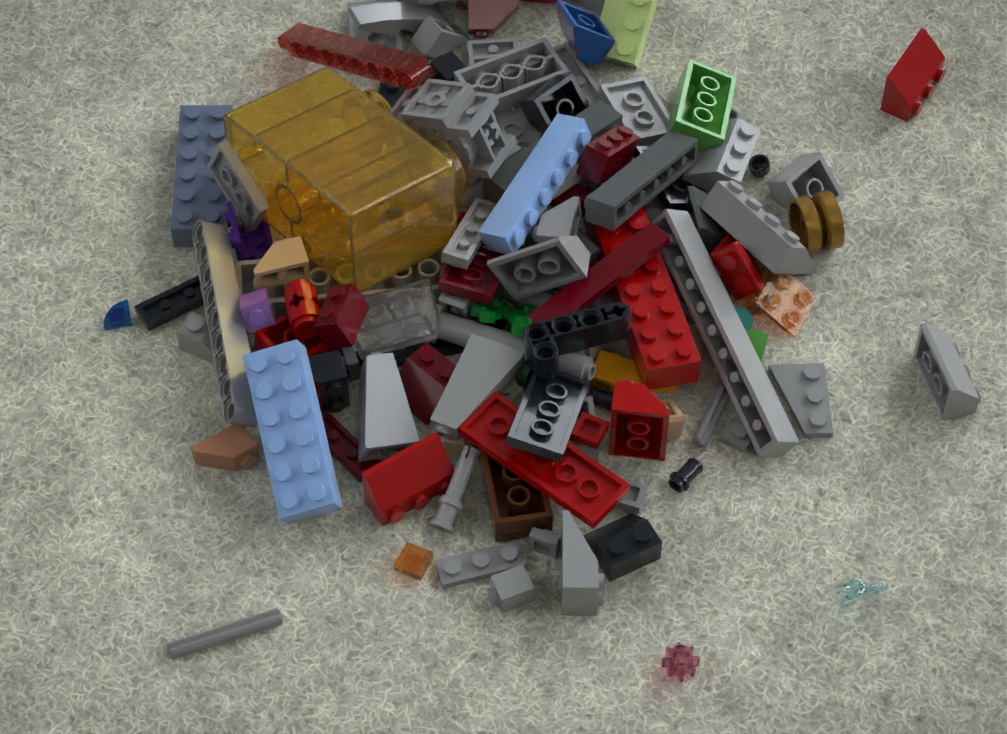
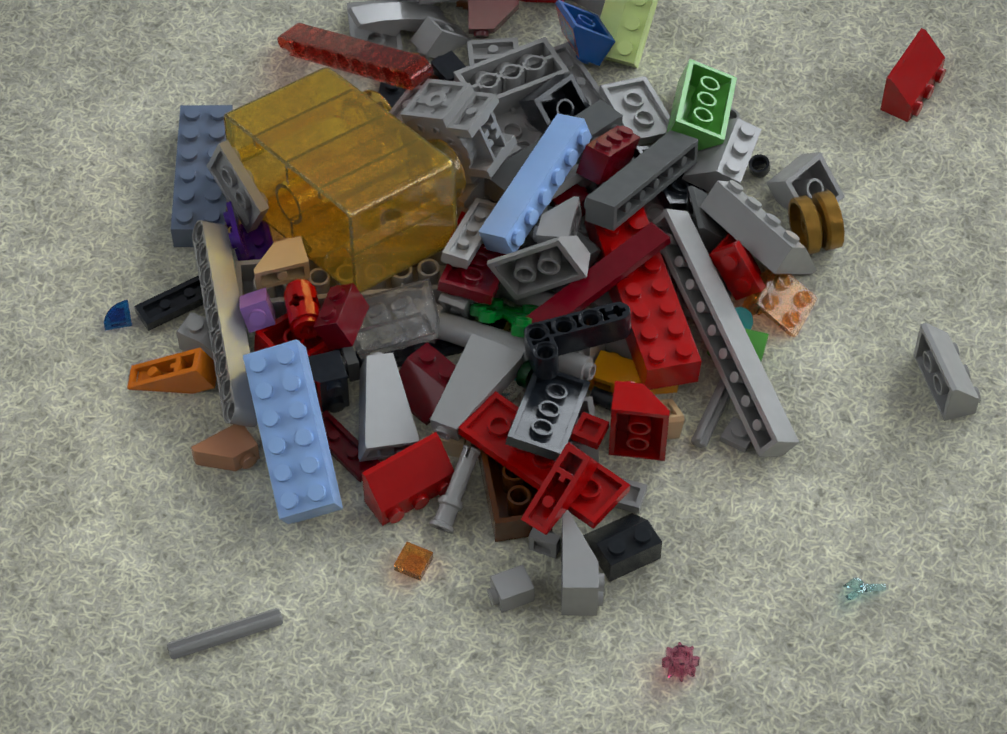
light grey plate [435,540,527,589] -> none
black pin [668,458,703,493] -> none
light grey wing [768,363,833,438] -> none
none -> orange slope [127,347,217,394]
none -> red slope [521,444,600,535]

